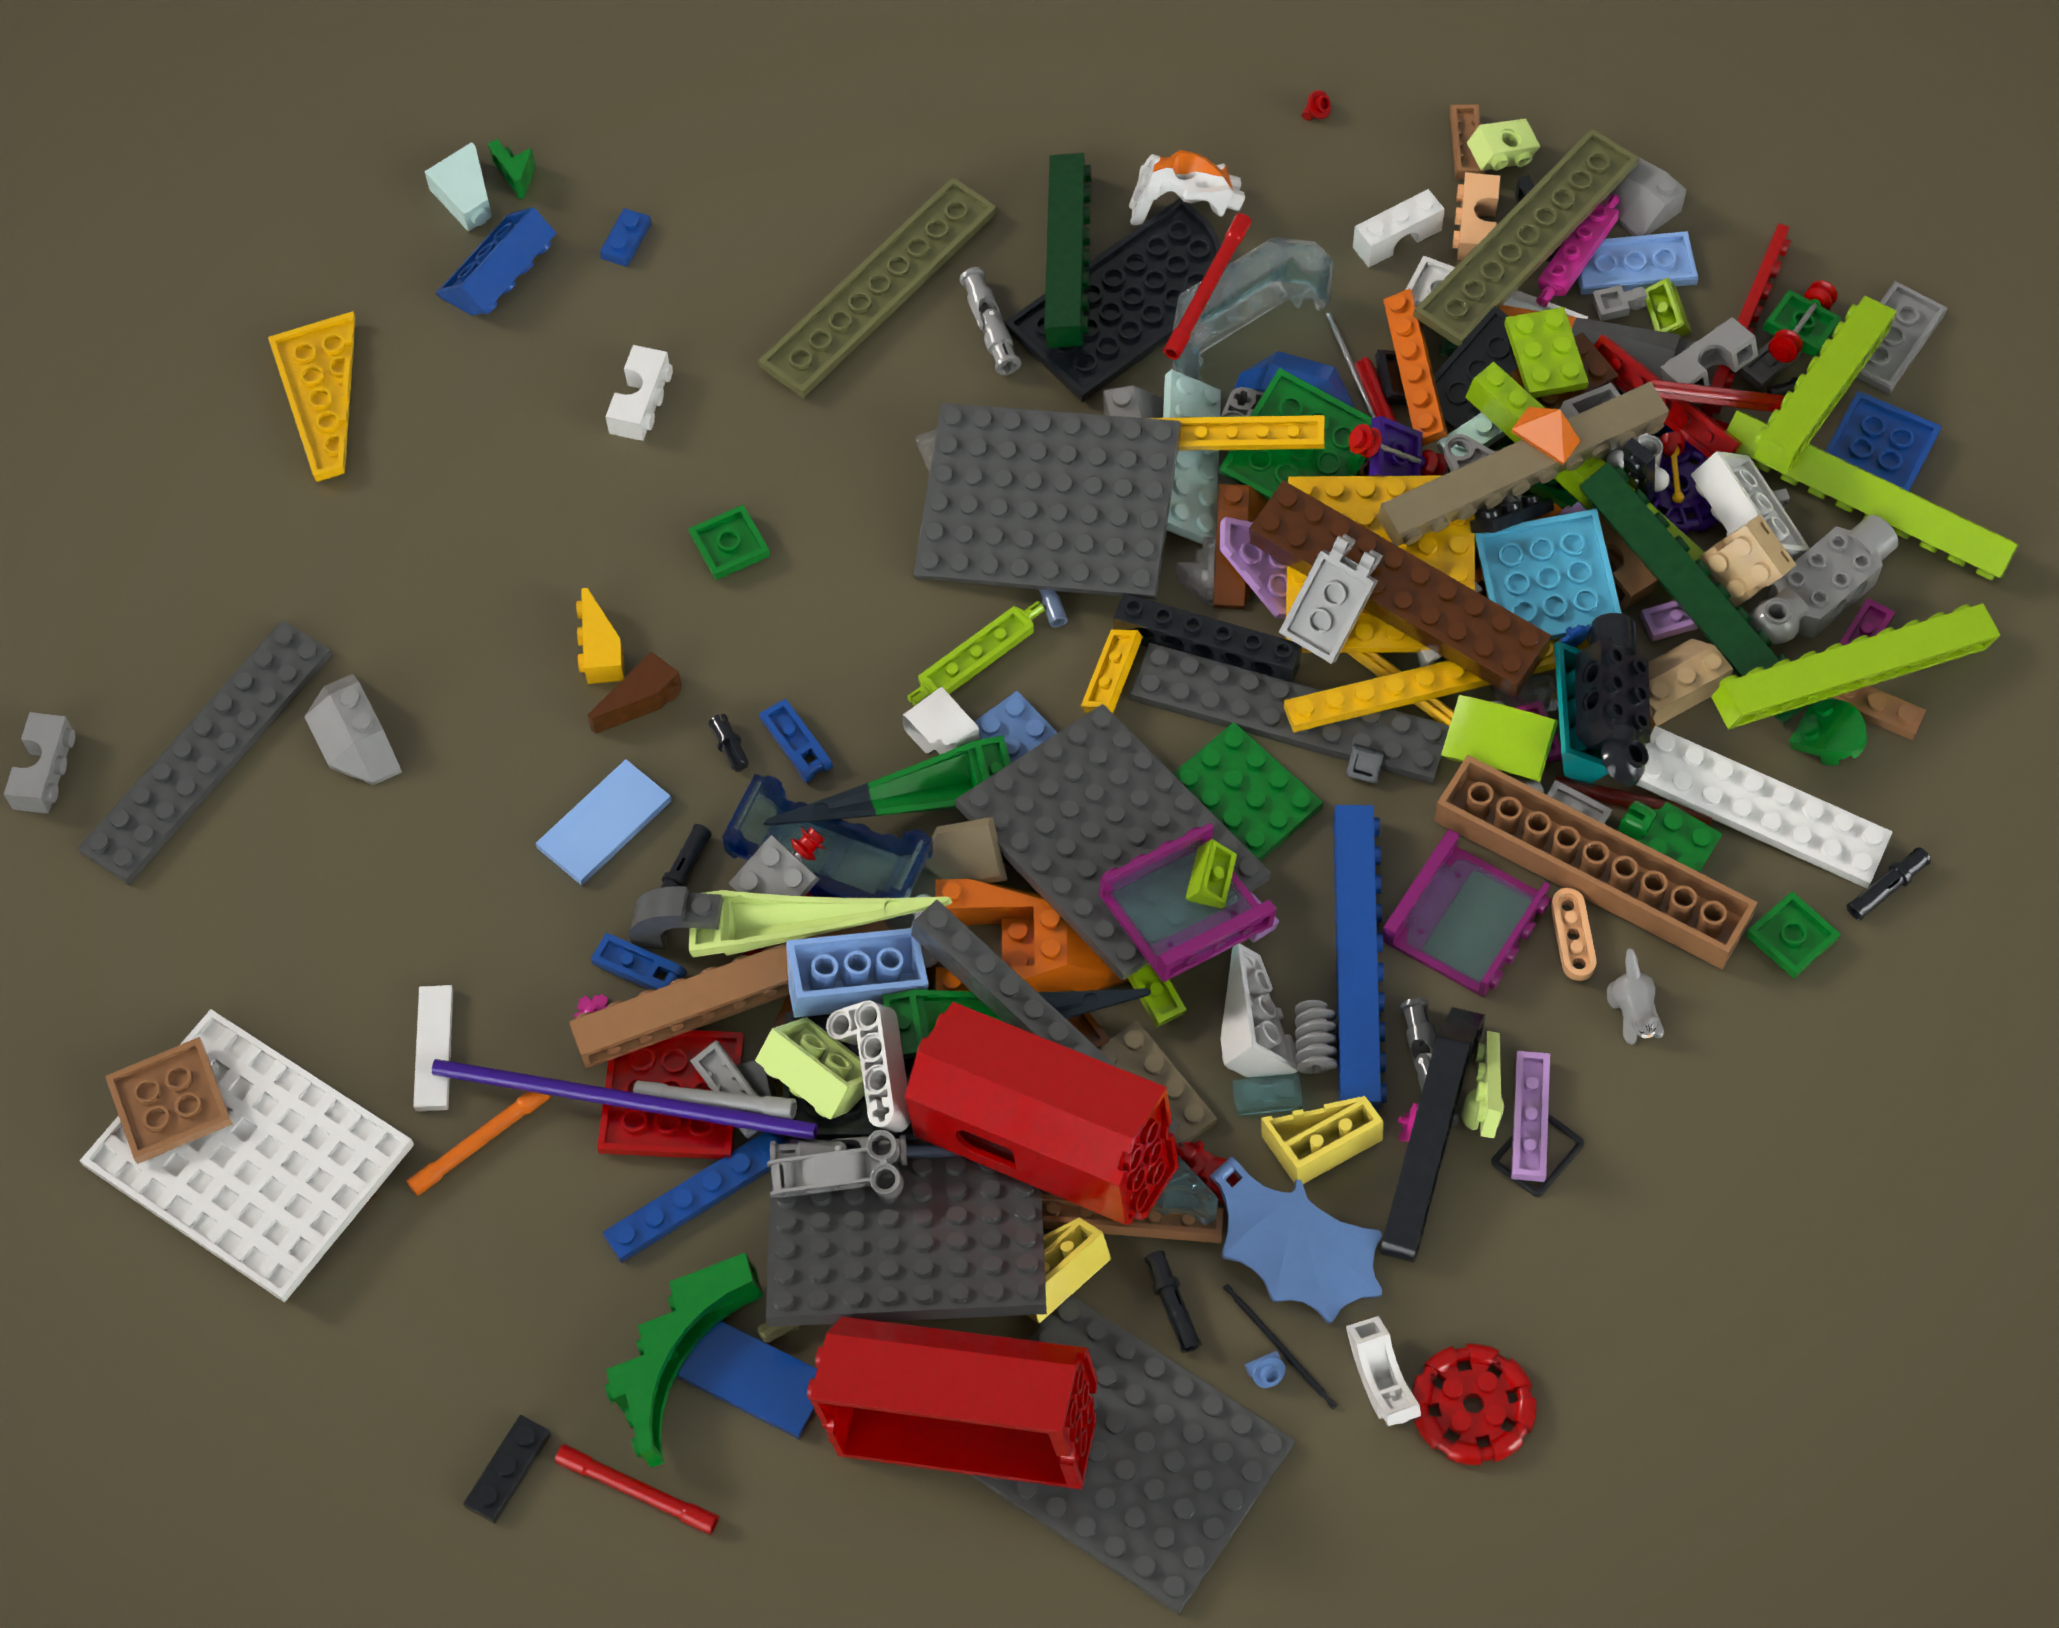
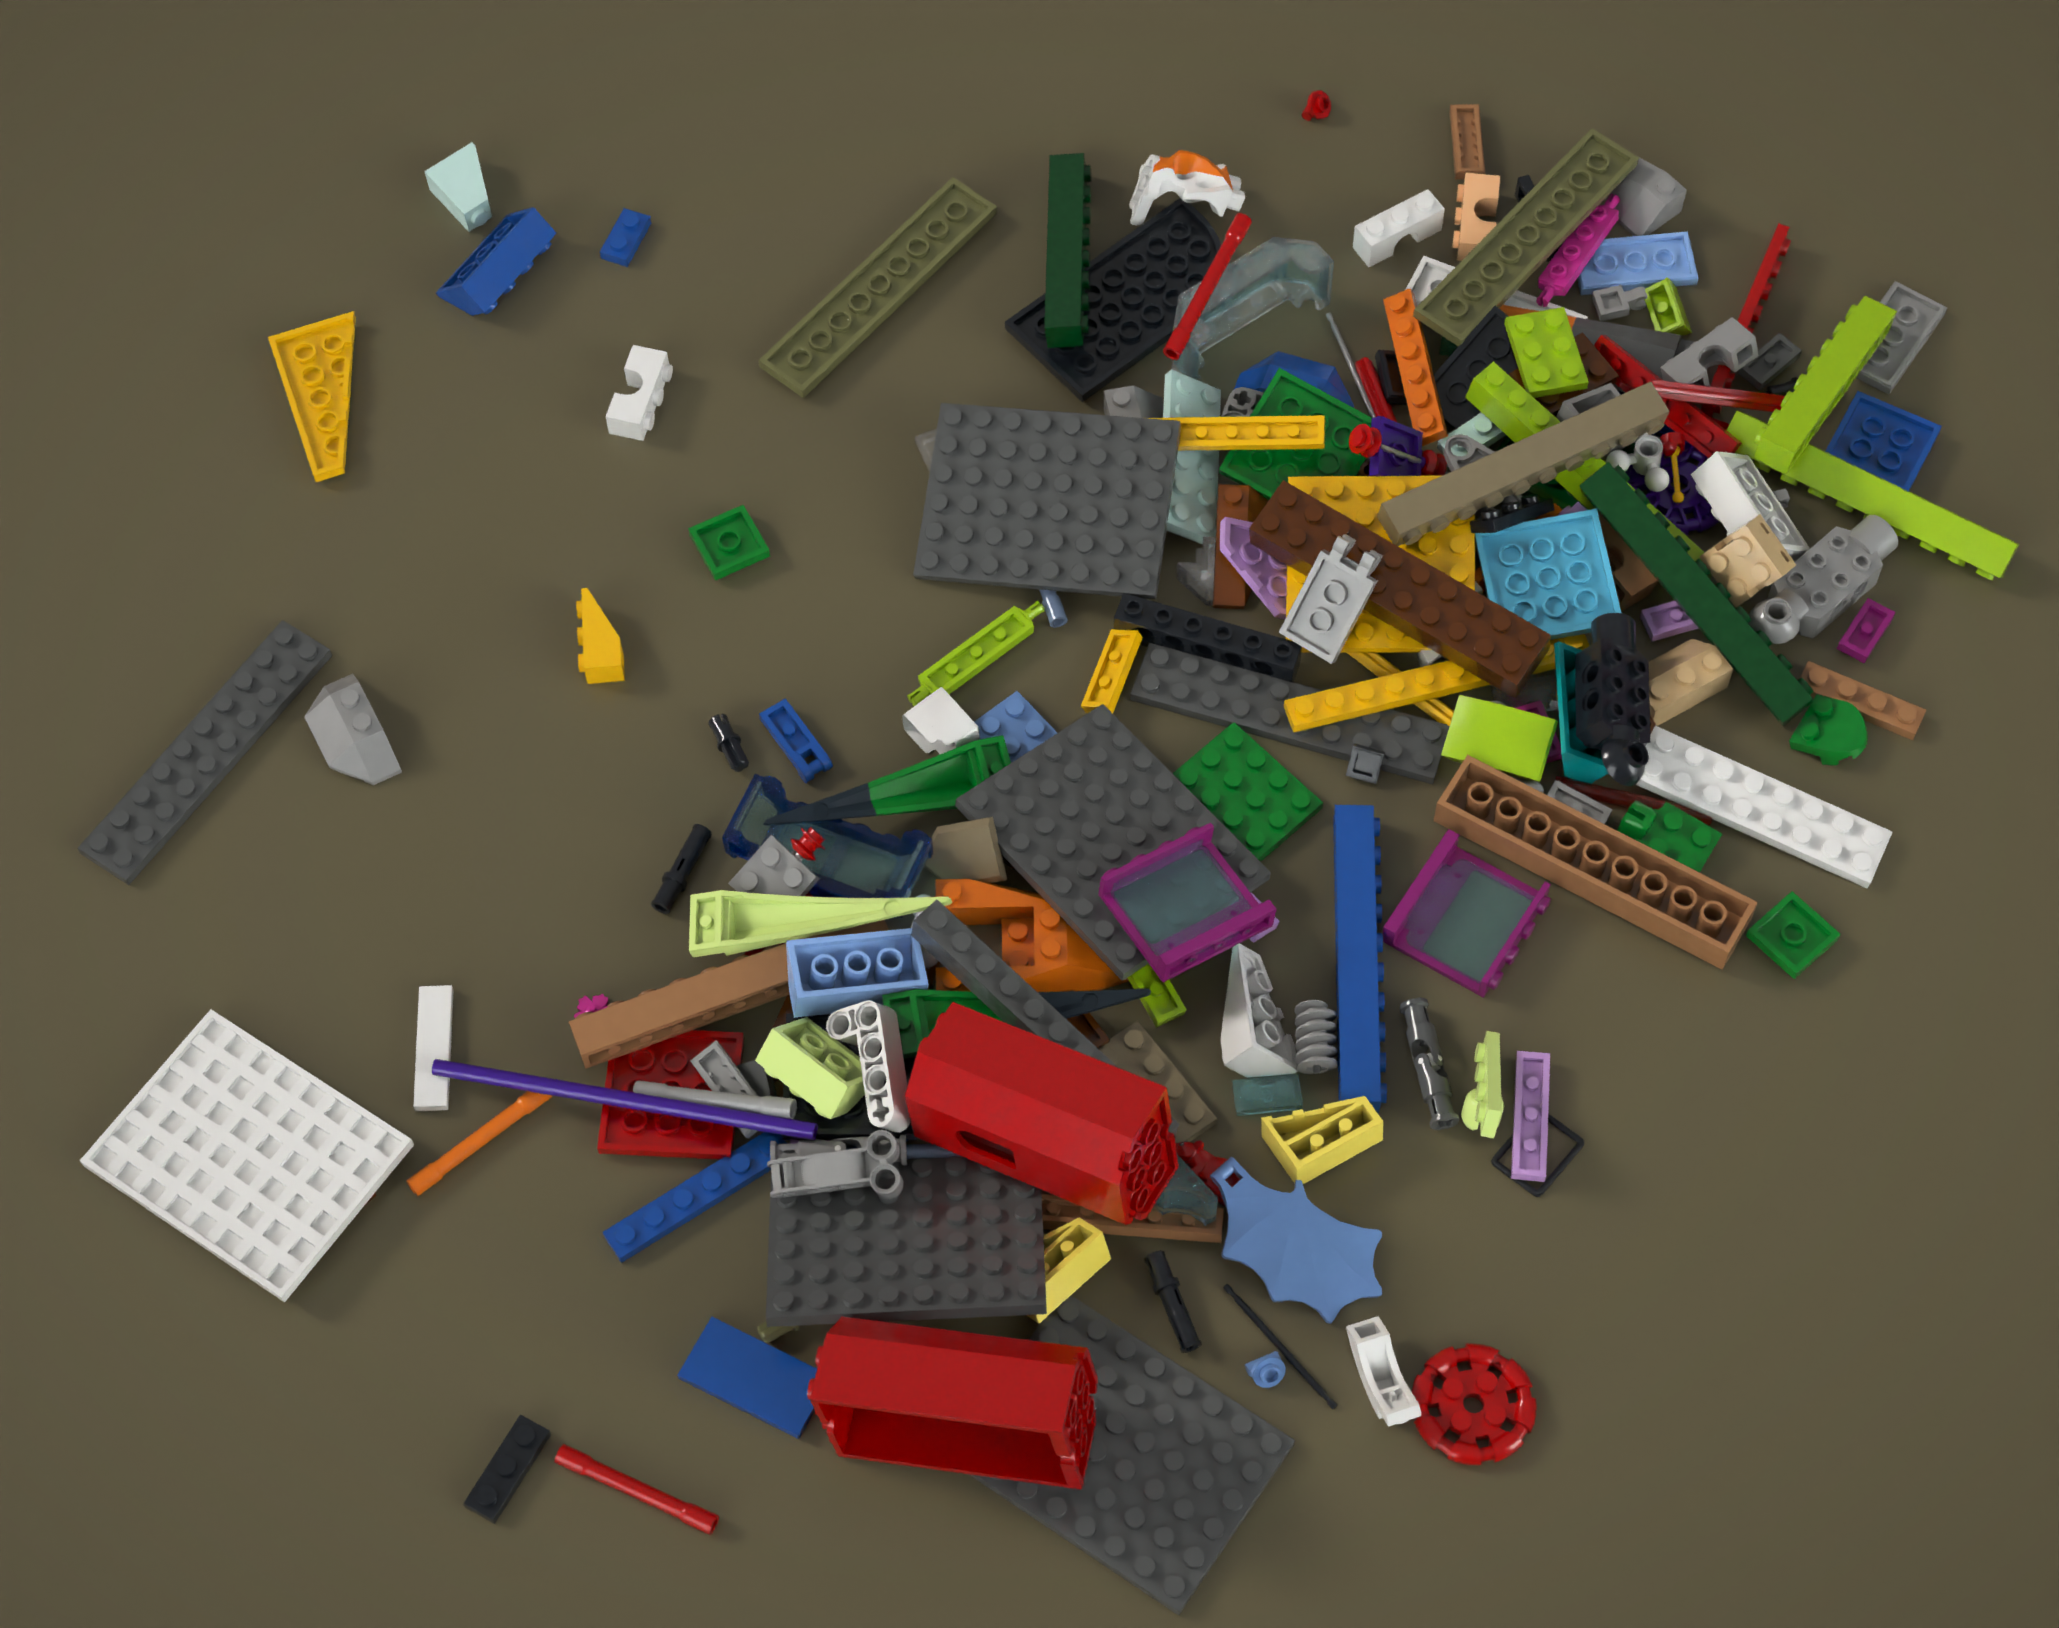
light grey arch [4,712,75,814] -> none
medium nougat plate [105,1037,233,1164] -> none
green slope [487,138,536,200] -> none
light blue tile [536,759,672,886] -> none
reddish brown slope [587,652,682,734] -> none
blue plate [591,932,687,990] -> none
green arch [605,1252,763,1468] -> none
dark grey arch [629,886,724,949] -> none
light grey piece [959,267,1021,375] -> none
lime slope [1186,839,1237,909] -> none
black beam [1381,1007,1485,1263] -> none
dark pink plant [1398,1103,1419,1142] -> none
yellowish green brick [1467,118,1540,171] -> none
orange slope [1511,407,1581,465] -> none
light nougat plate [1551,888,1597,981] -> none
blue plant [1559,624,1591,648] -> none
light grey animal [1607,948,1665,1045] -> none
black plate [1623,437,1655,503] -> none
lime brick [1711,603,2001,730] -> none
plate [1762,280,1842,363] -> none
black pin [1846,847,1931,921] -> none

